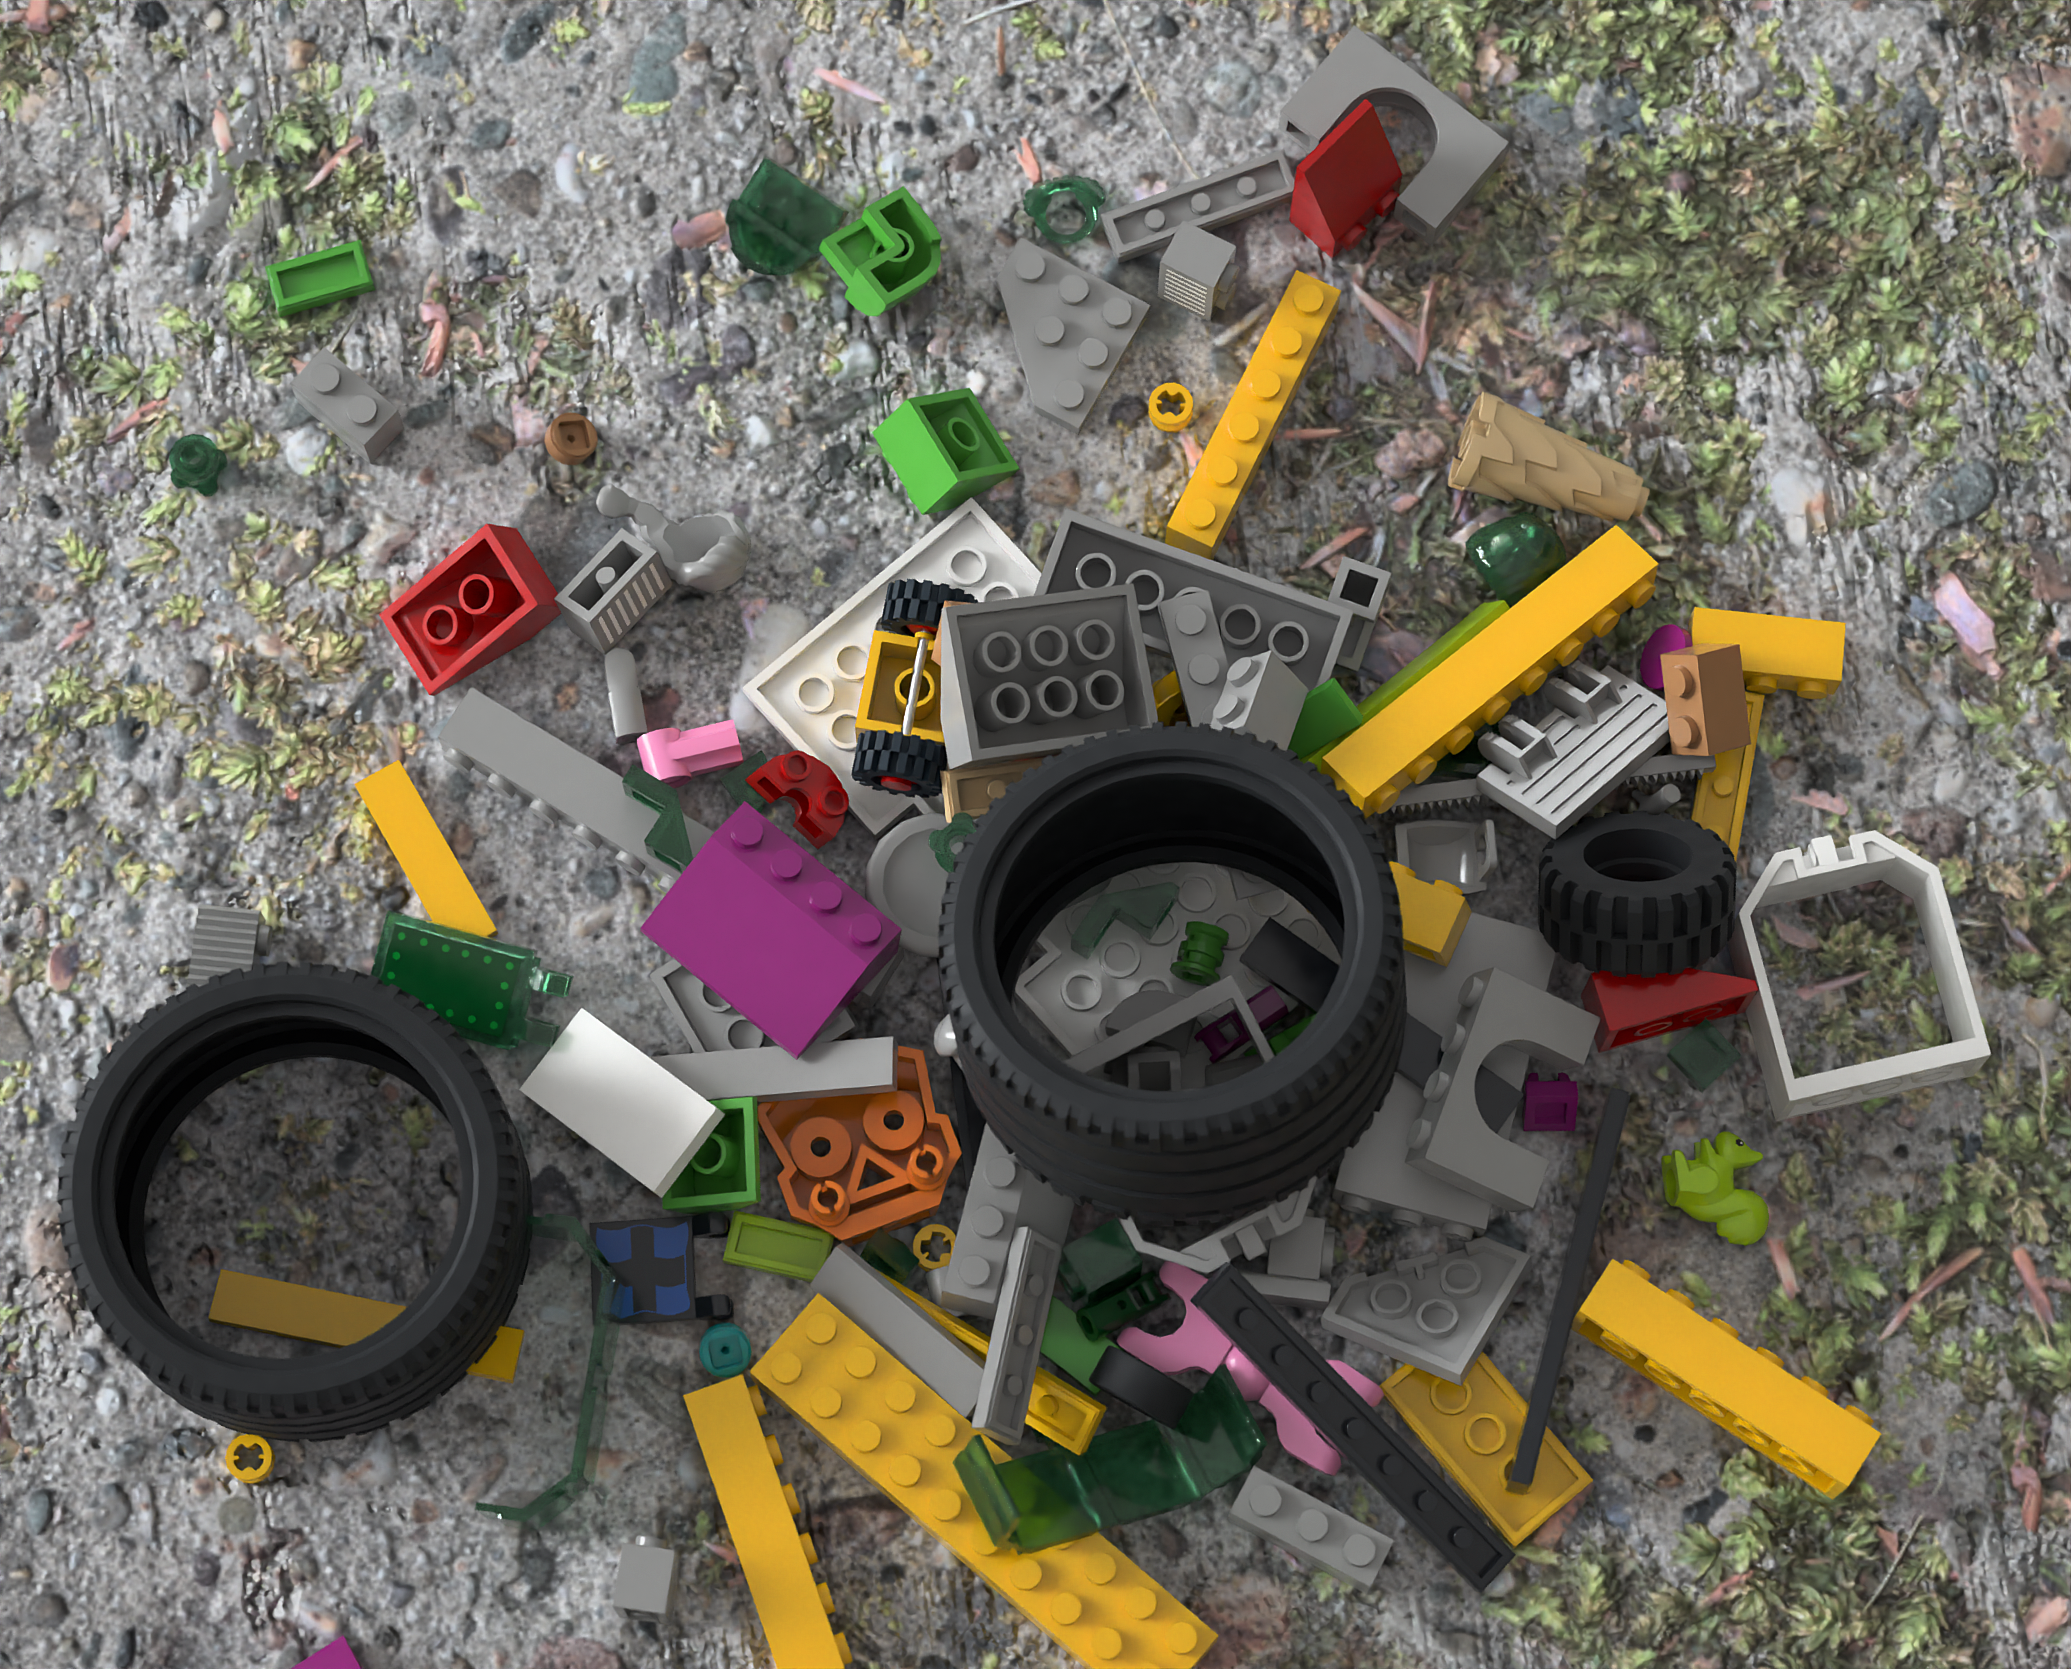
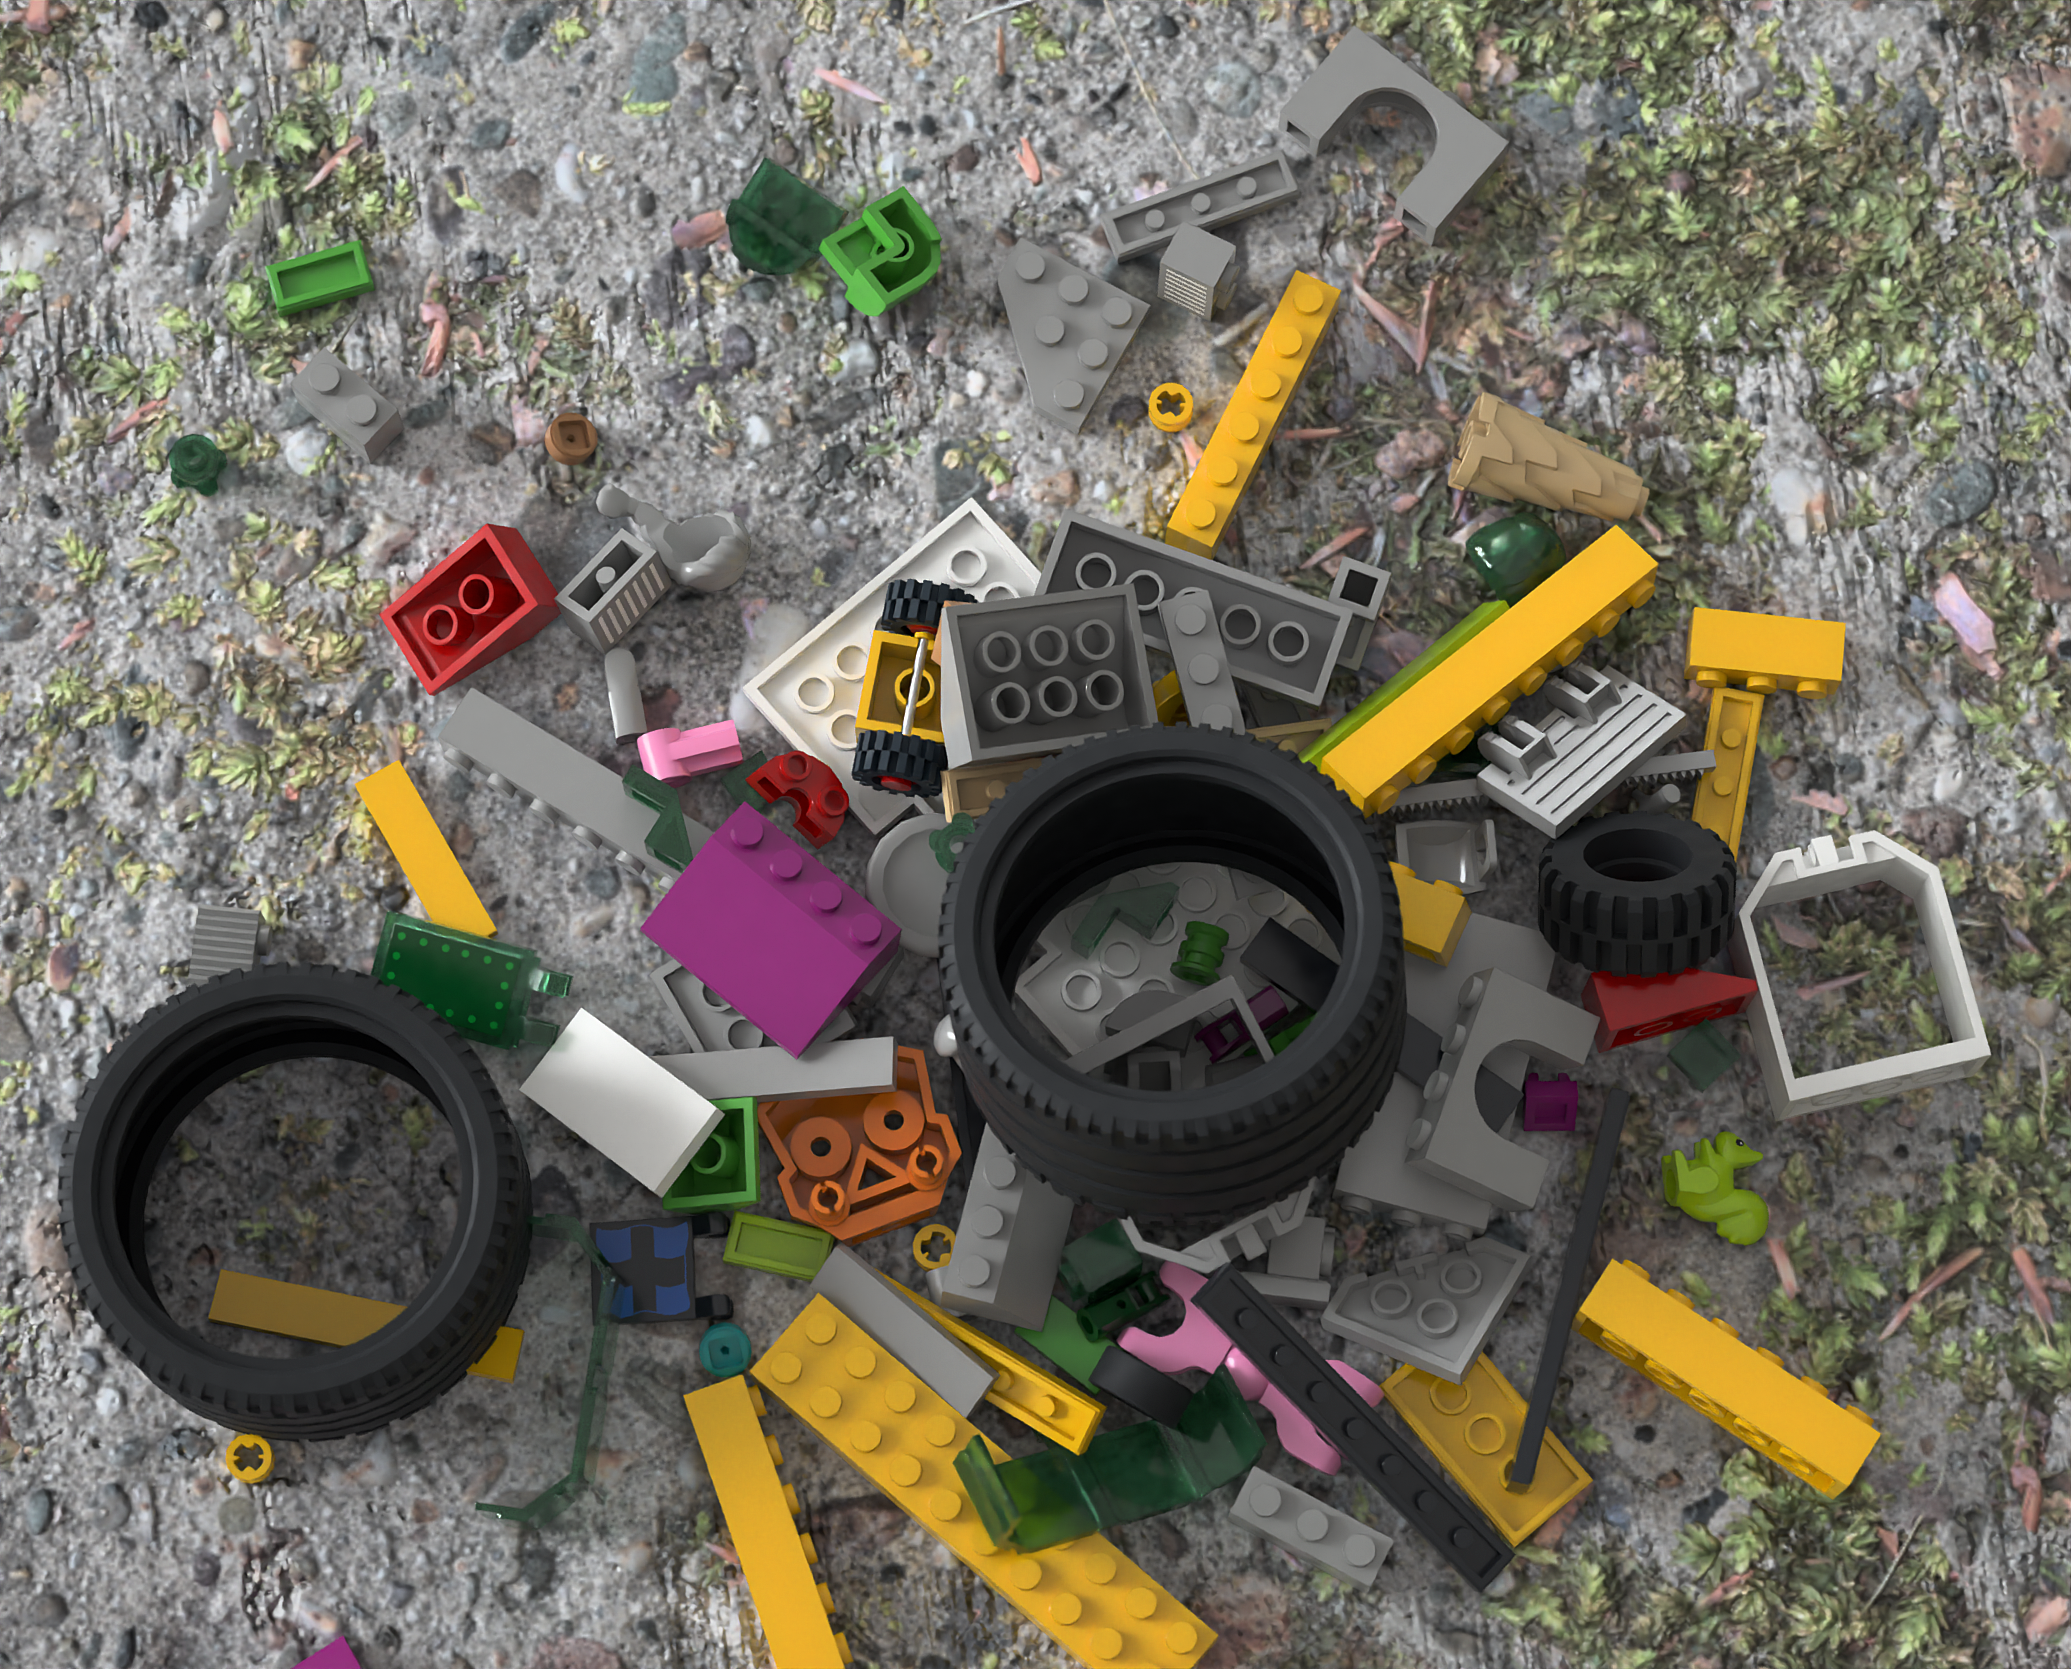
light grey brick [612,1536,681,1625] -> none
clear green plate [860,1228,920,1287] -> none
bright green slope [872,388,1020,515] -> none
light grey tile [971,1227,1063,1445] -> none
clear green piece [1023,175,1106,244] -> none
light grey brick [1210,650,1308,751] -> none
bright green tile [1287,677,1363,760] -> none
red slope [1289,99,1403,259] -> none
magenta piece [1640,624,1693,692] -> none
medium nougat brick [1660,643,1751,756] -> none

